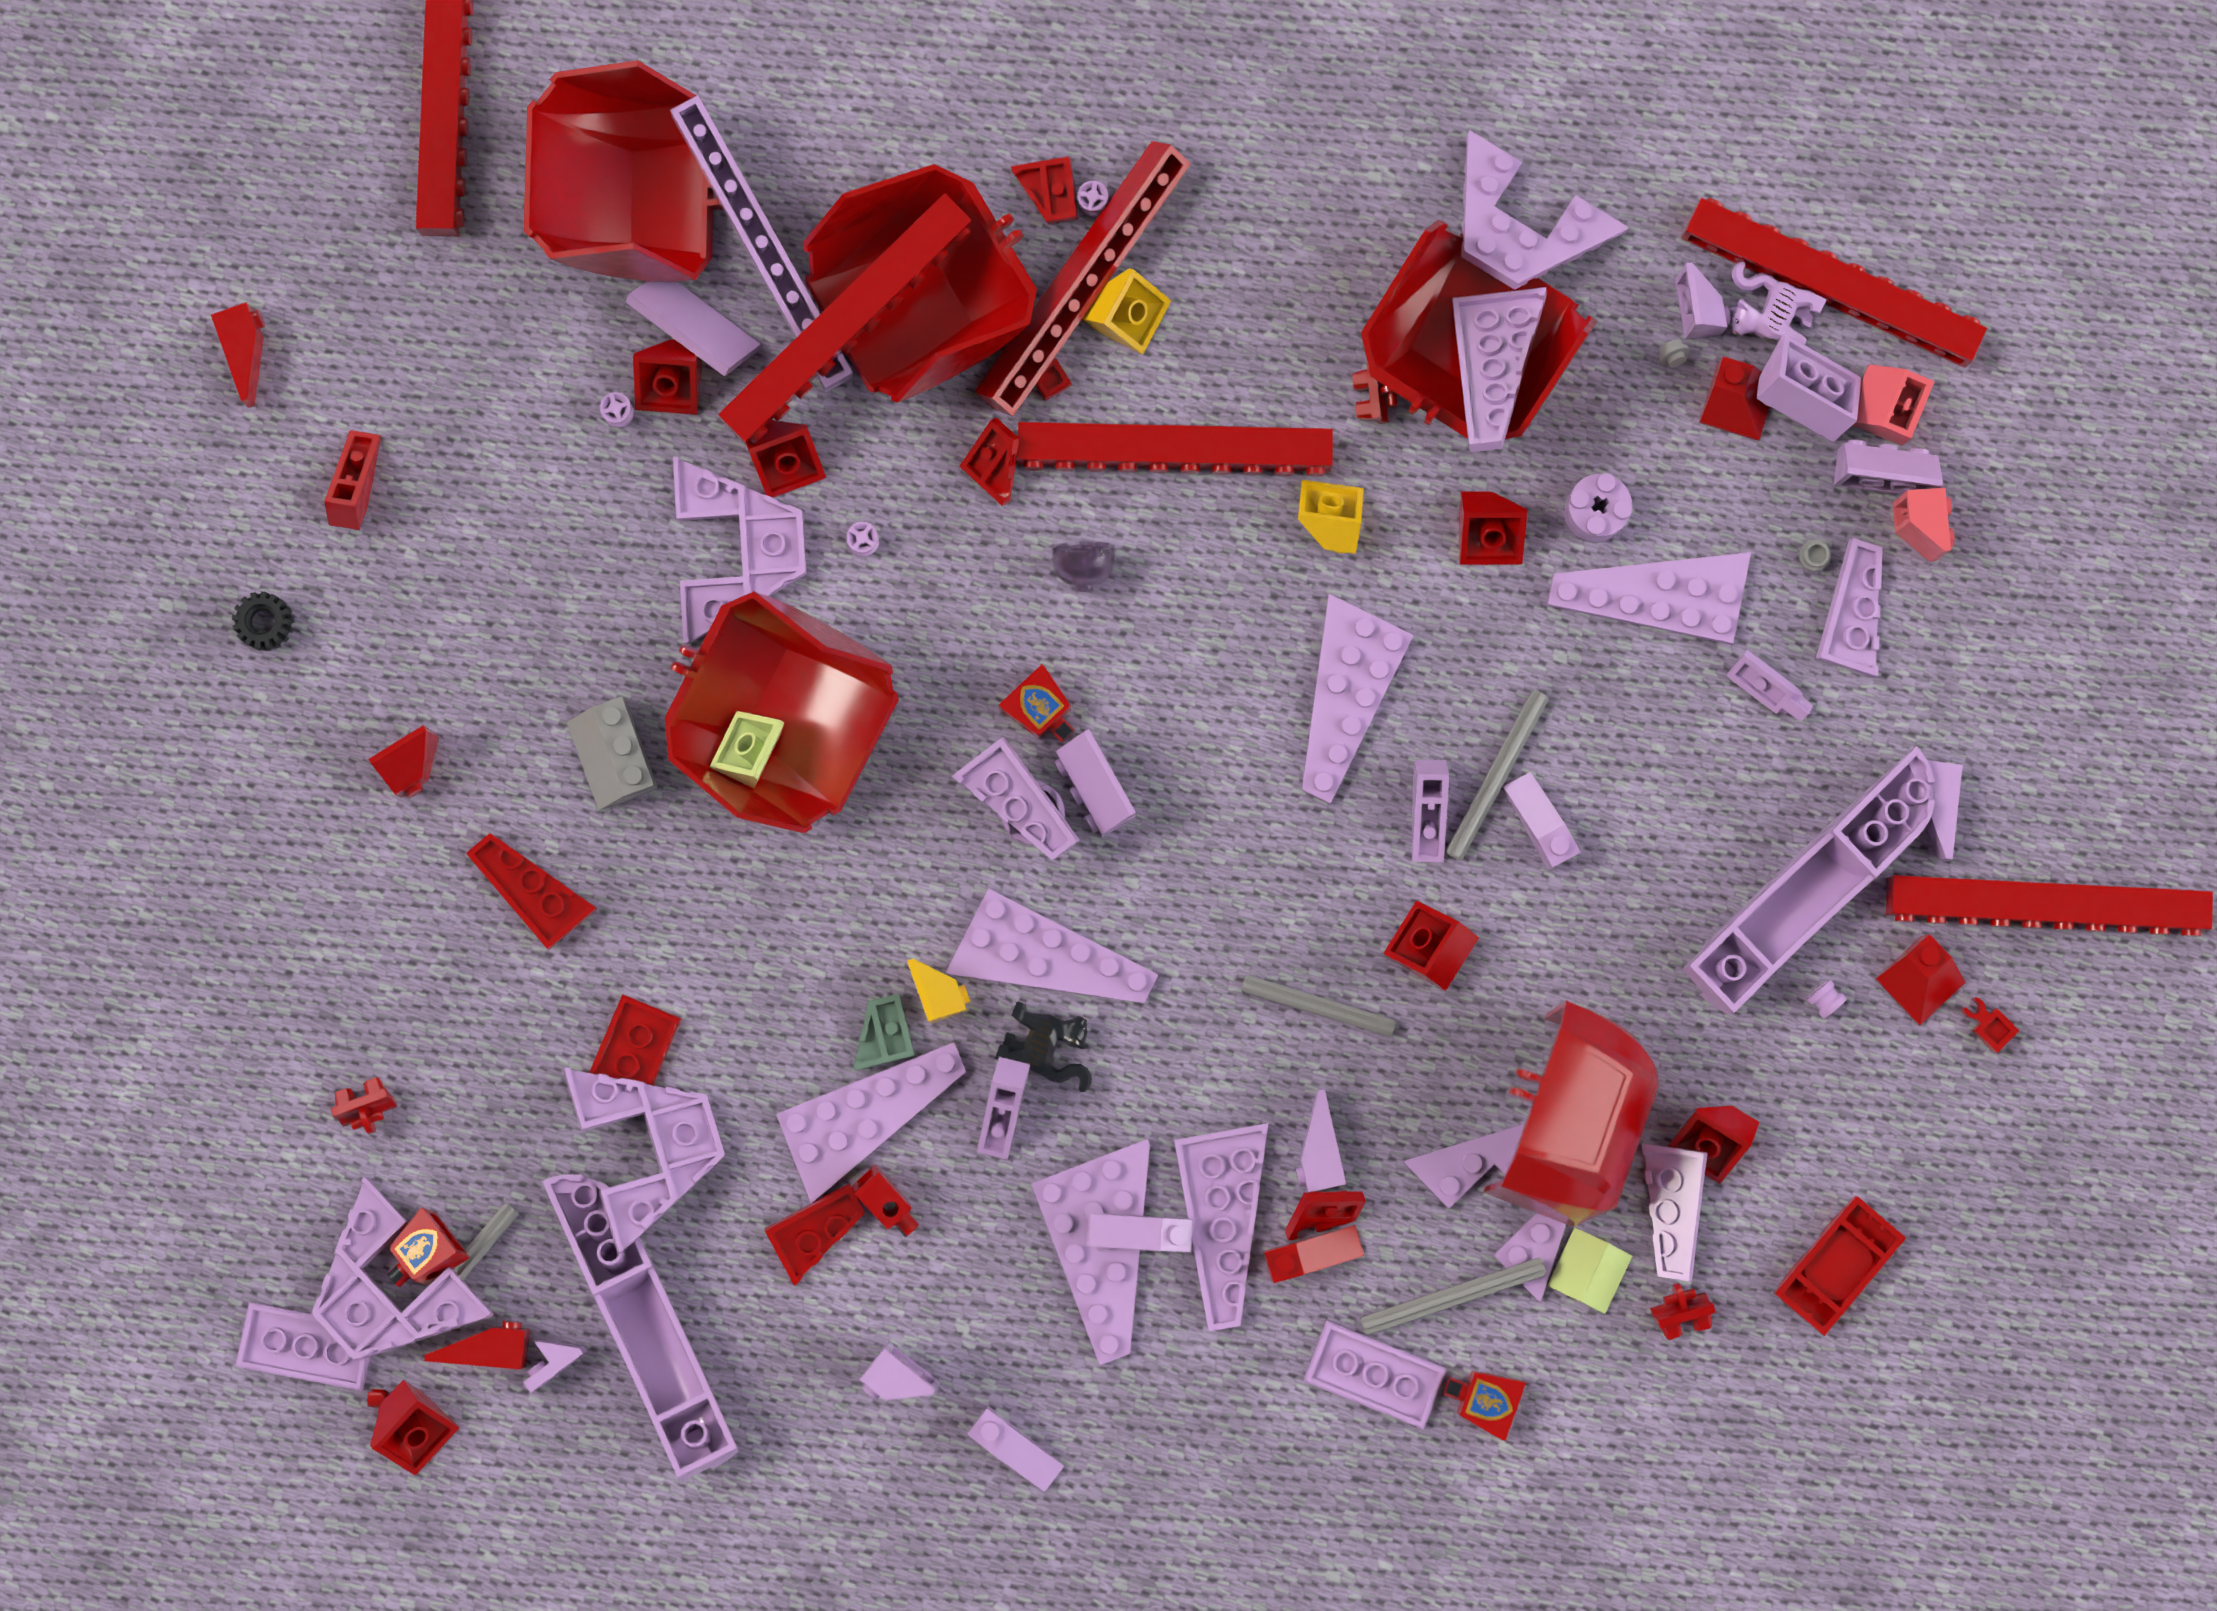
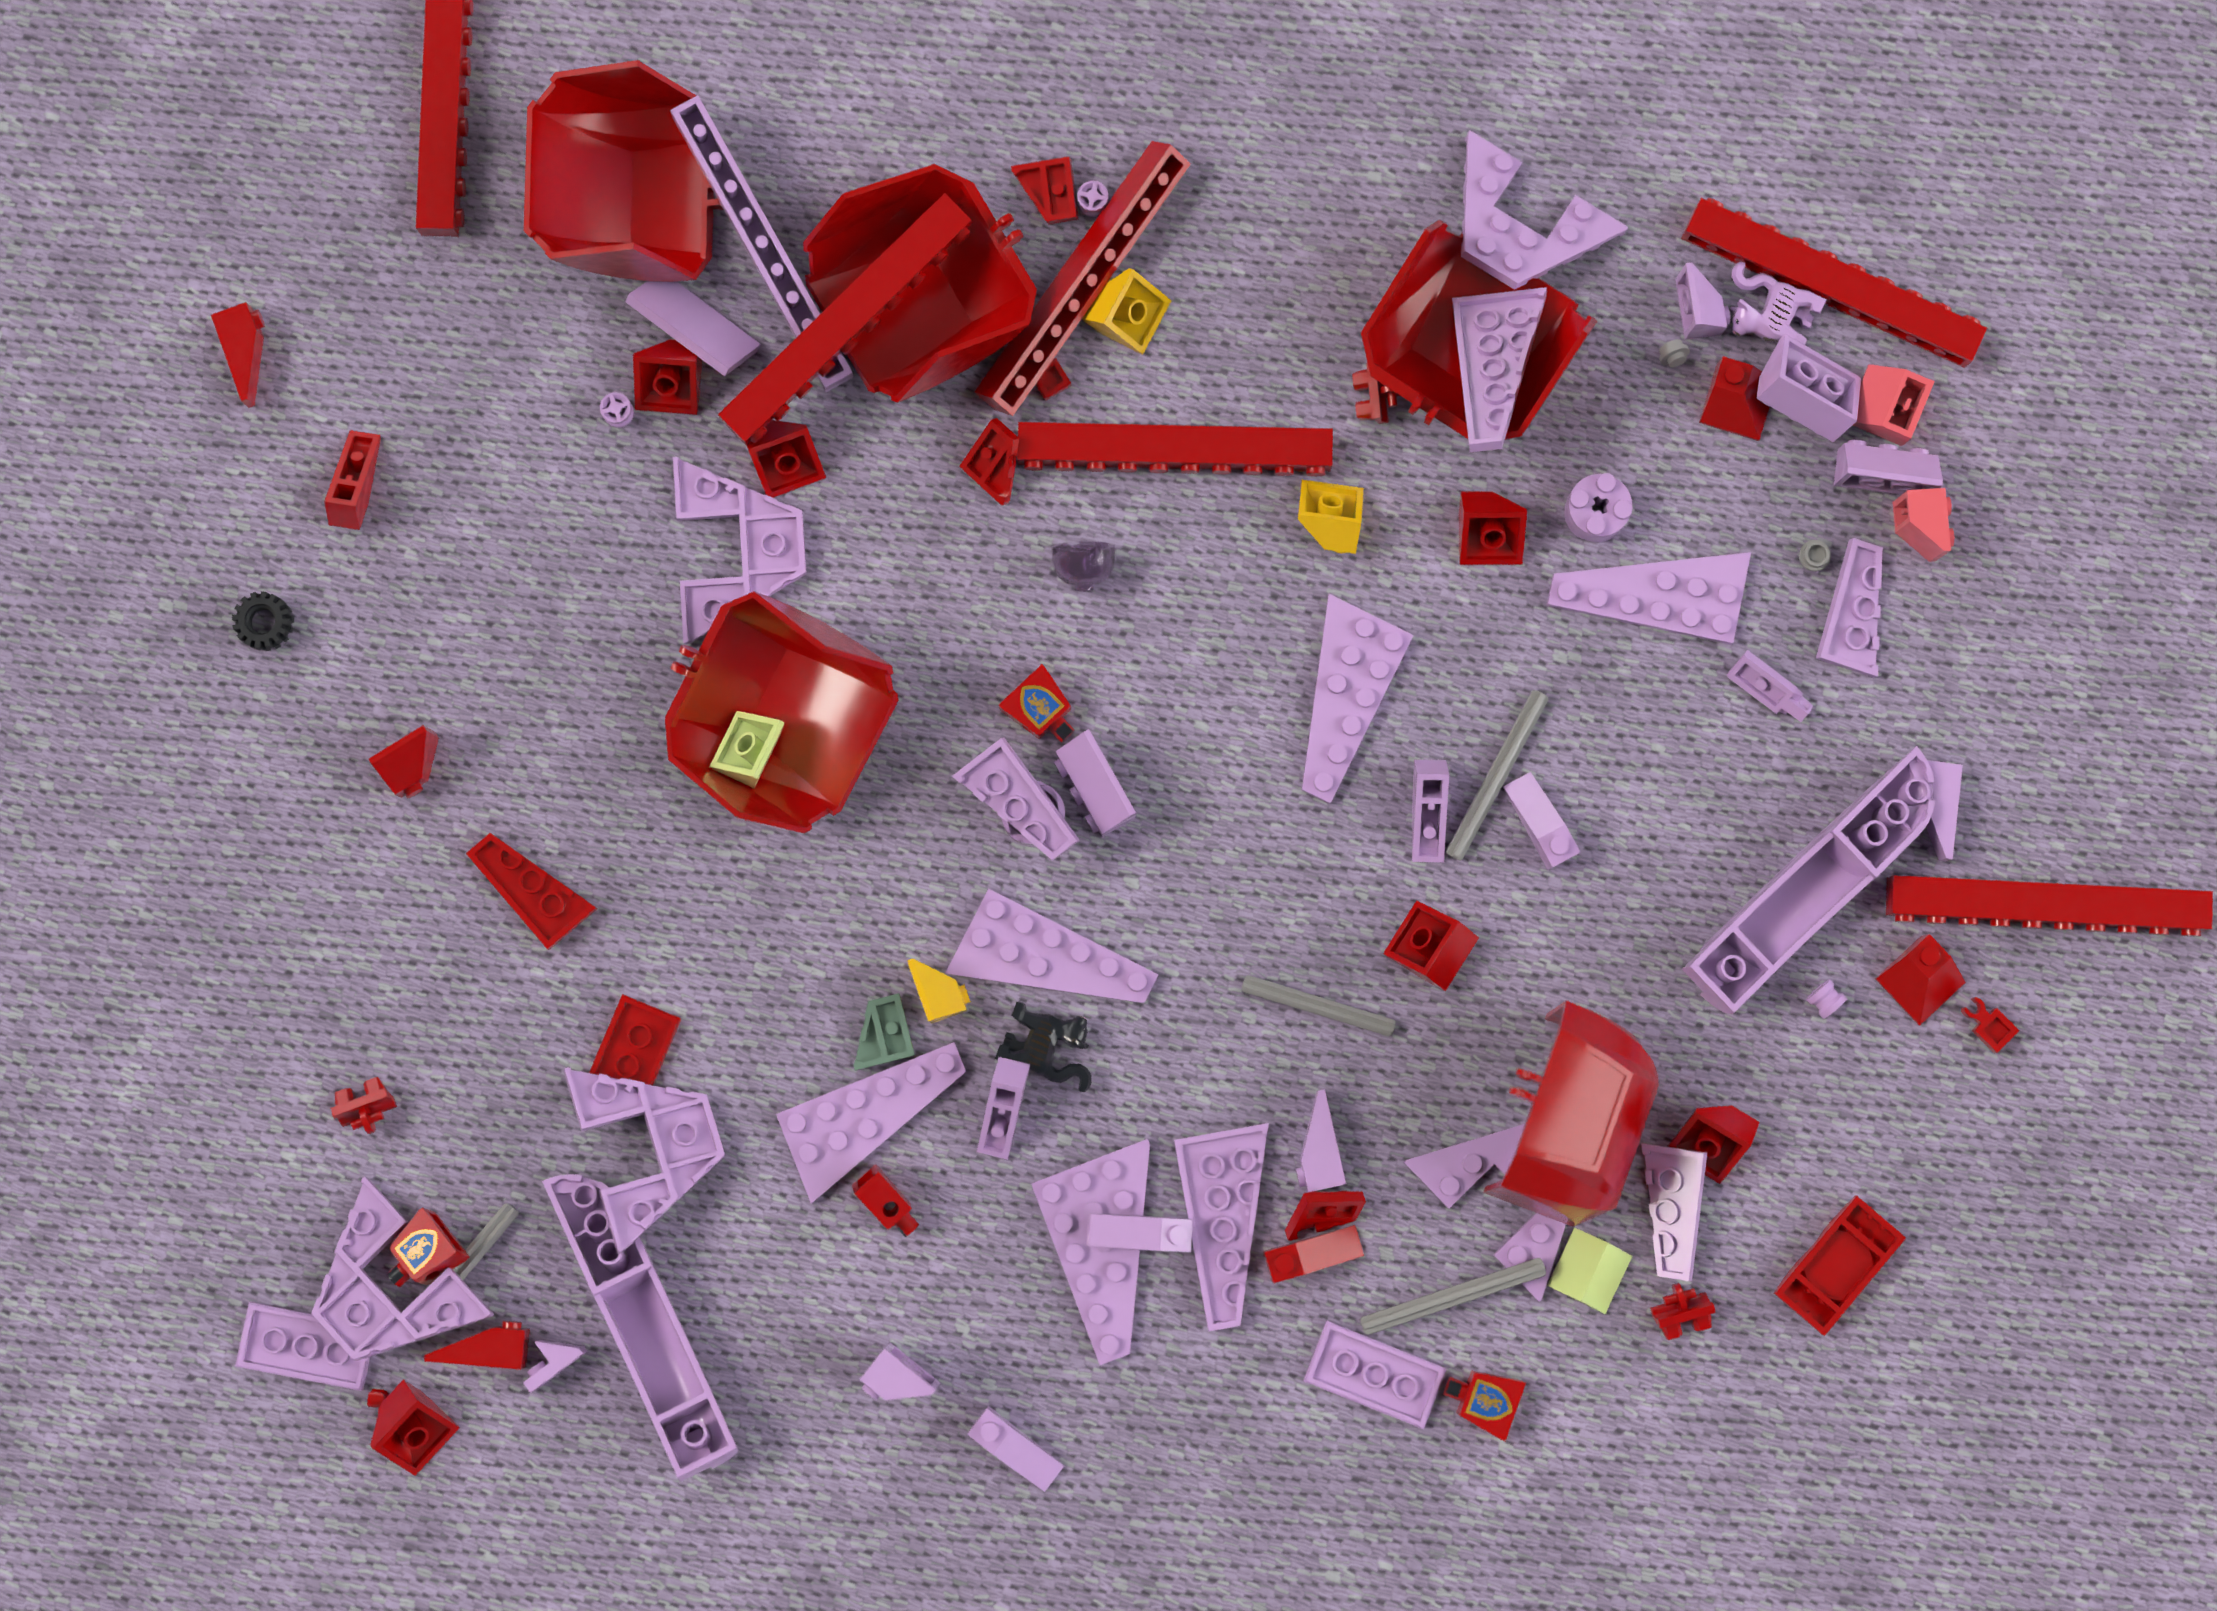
light grey slope [567,696,659,811] -> none
red wing [764,1183,865,1287] -> none
lavender wheel [847,522,879,557] -> none

